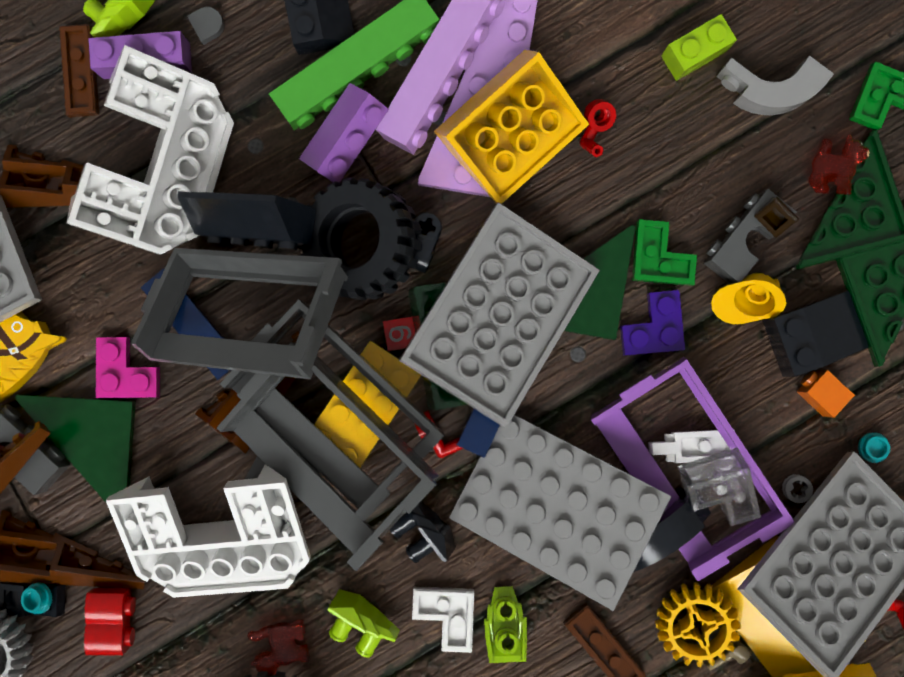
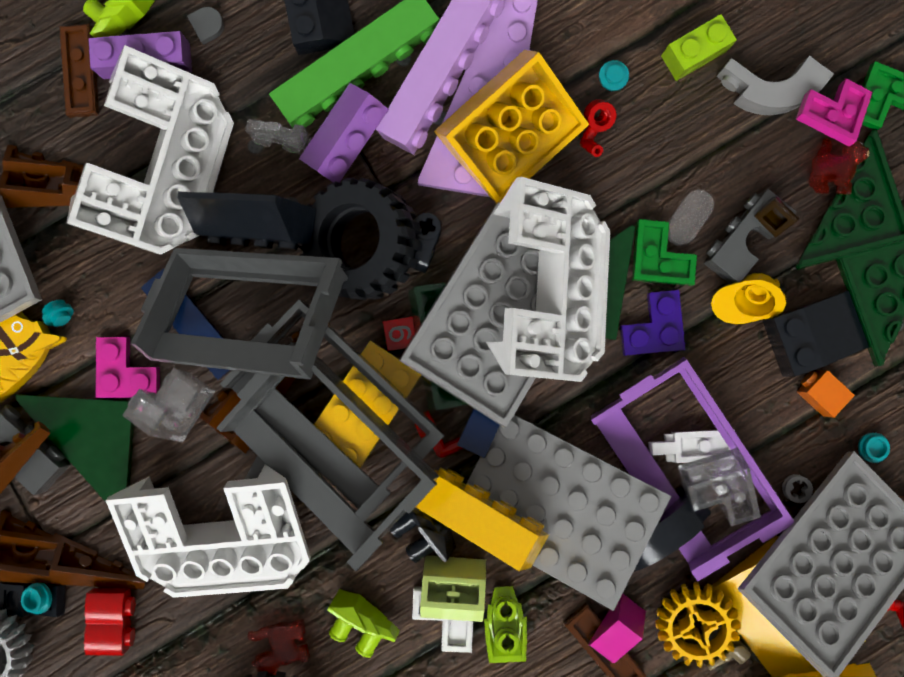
none -> teal plate [42,300,74,327]
none -> clear brick [122,367,215,442]
none -> clear wing [245,119,312,153]
none -> yellow brick [416,467,550,571]
none -> yellowish green slope [420,556,486,622]
none -> white slope [486,177,610,382]
none -> dark pink slope [588,594,646,663]
none -> teal plate [599,60,629,91]
none -> clear tile [668,190,714,246]
none -> dark pink plate [796,79,873,147]

